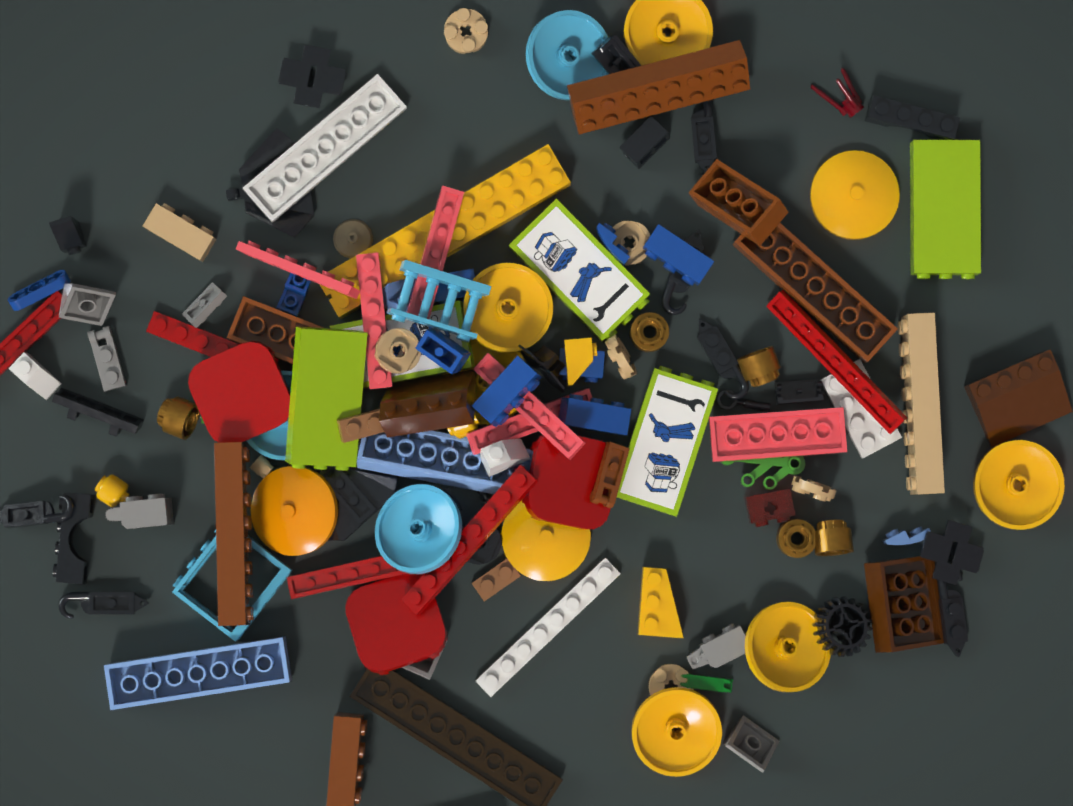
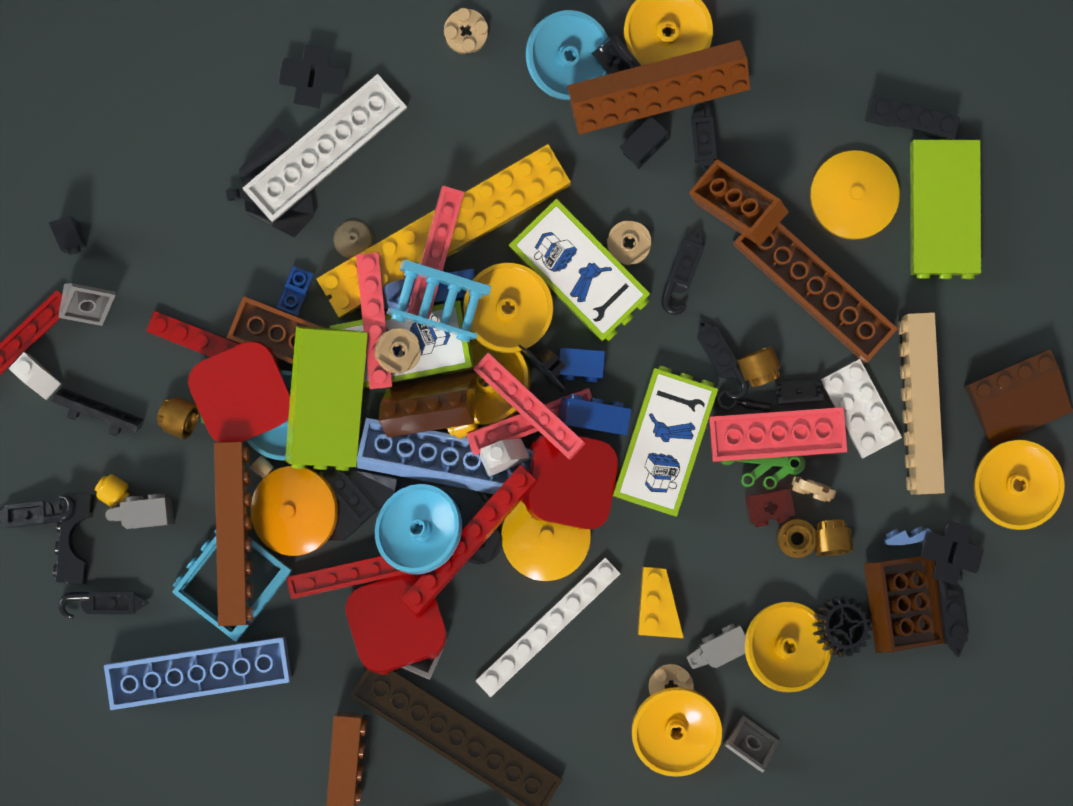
blue beam [8,270,71,311] -> none
light grey plate [87,326,127,392] -> none
tan brick [143,203,217,262] -> none
light grey plate [182,282,227,328] -> none
coral plate [236,240,360,299] -> none
medium nougat plate [337,409,384,443] -> none
blue brick [415,328,471,374] -> none
blue brick [472,356,542,427] -> none
medium nougat plate [472,559,521,601] -> none
yellow slope [564,338,597,386] -> none
dark orange plate [589,442,630,509] -> none
blue slope [596,223,630,266] -> none
tan plate [605,335,637,380] -> none
pearl gold piece [630,312,669,352] -> none
blue brick [643,224,714,286] -> none
green piece [680,674,733,693] -> none
red plate [766,290,907,434] -> none
dark red plant [810,68,864,118] -> none

